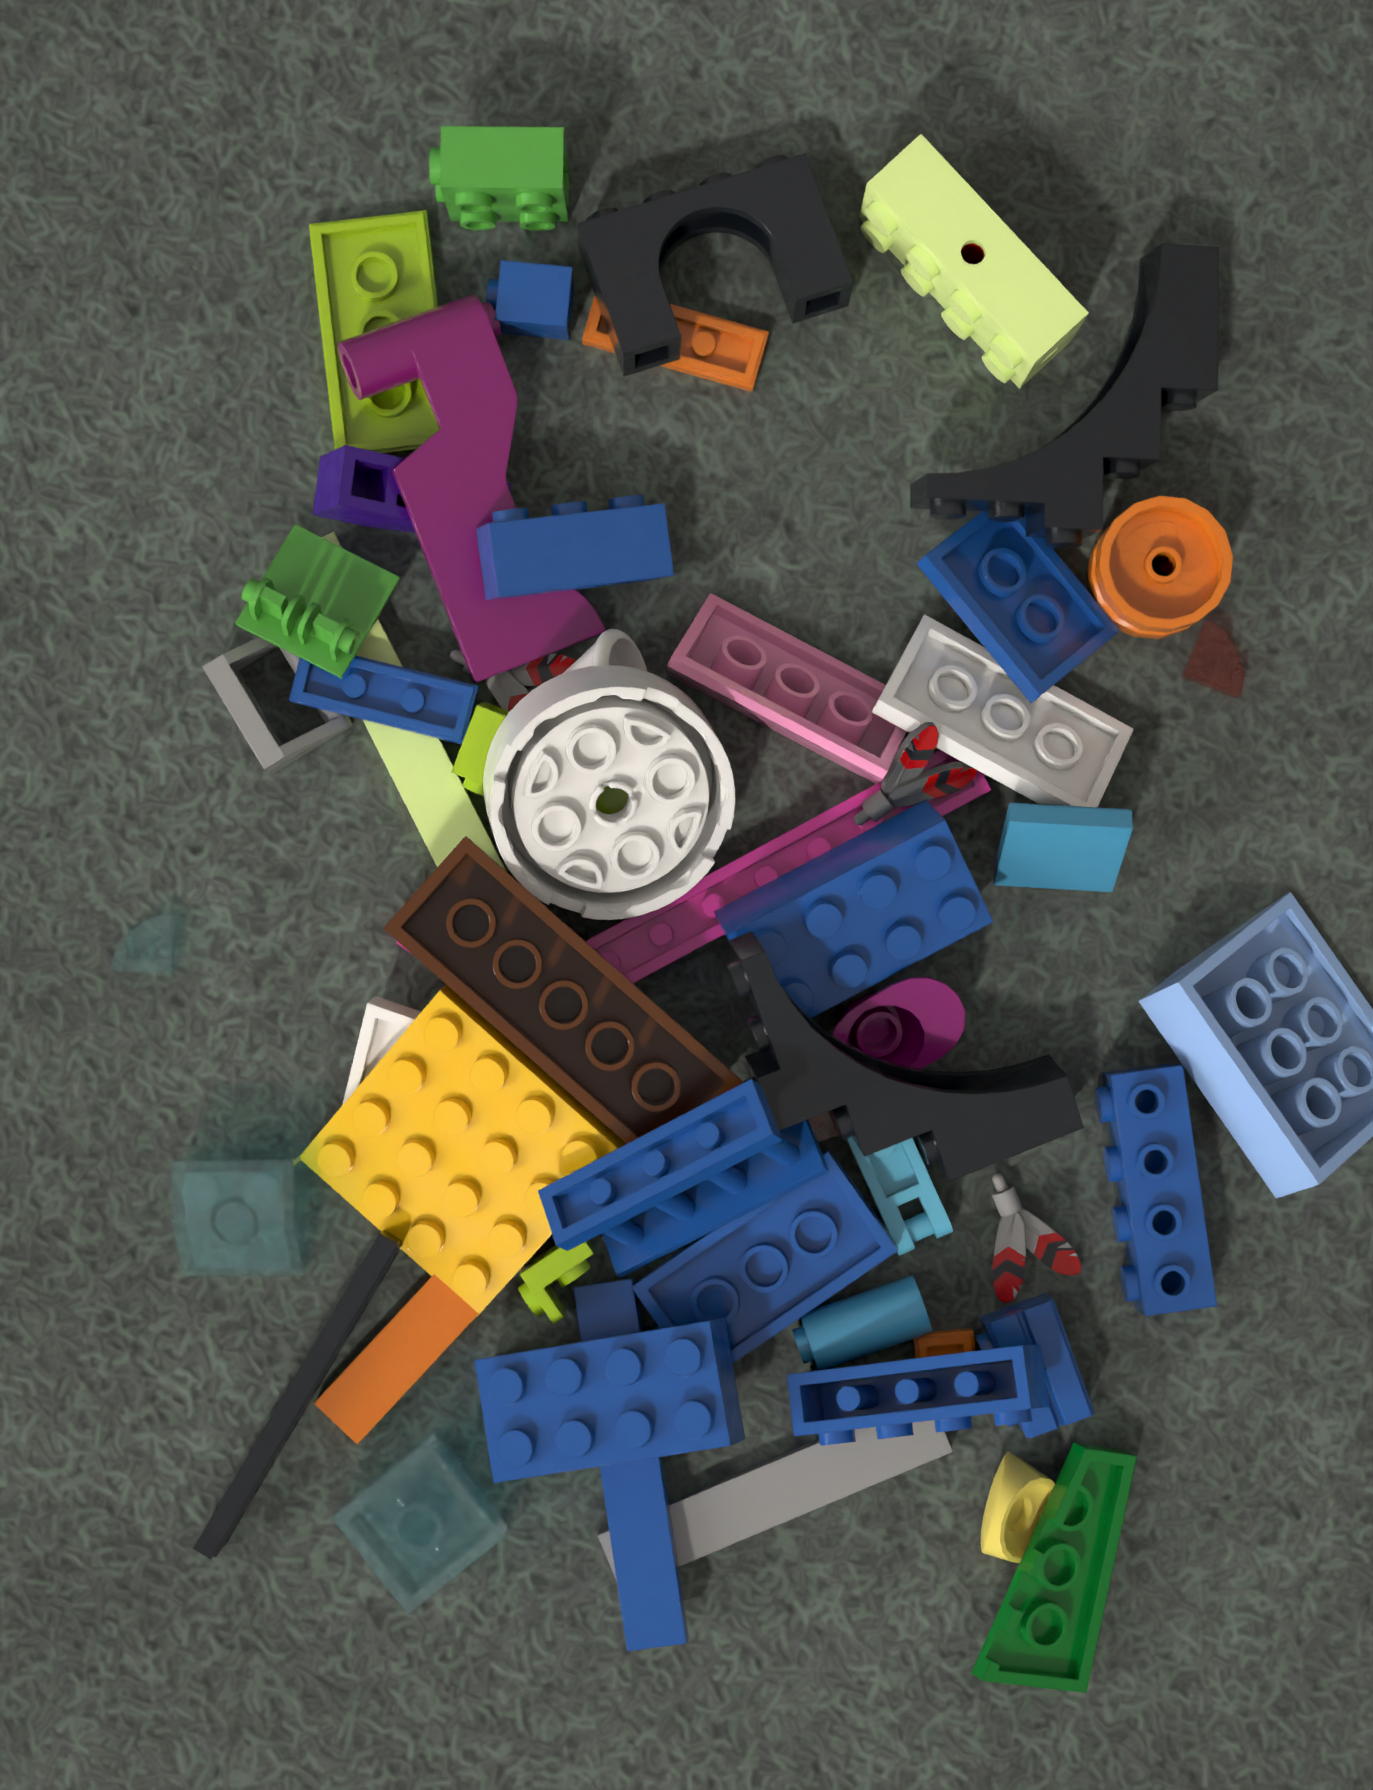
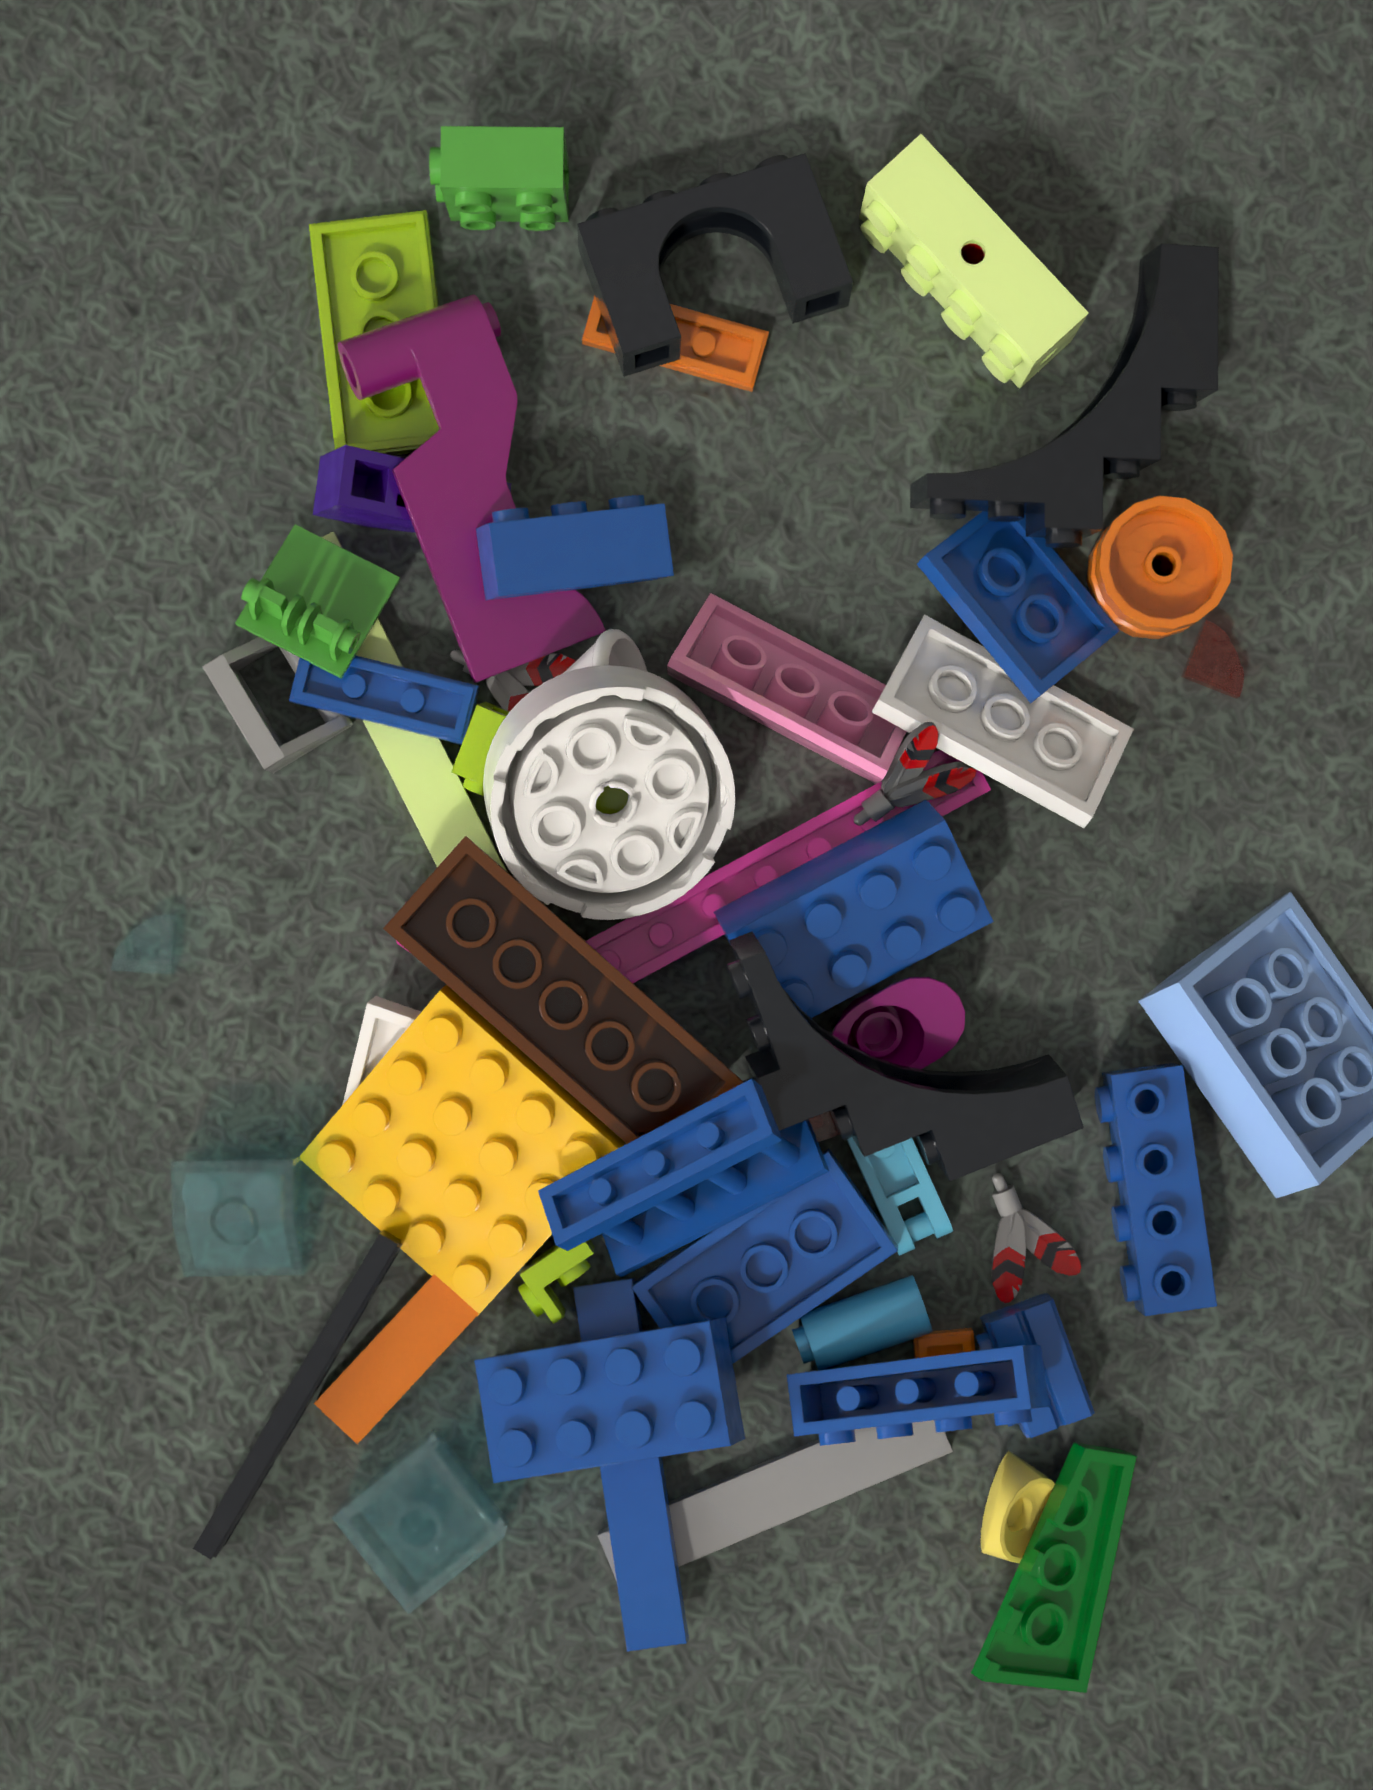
blue brick [486,260,575,340] -> none
dark azure tile [993,803,1133,892] -> none

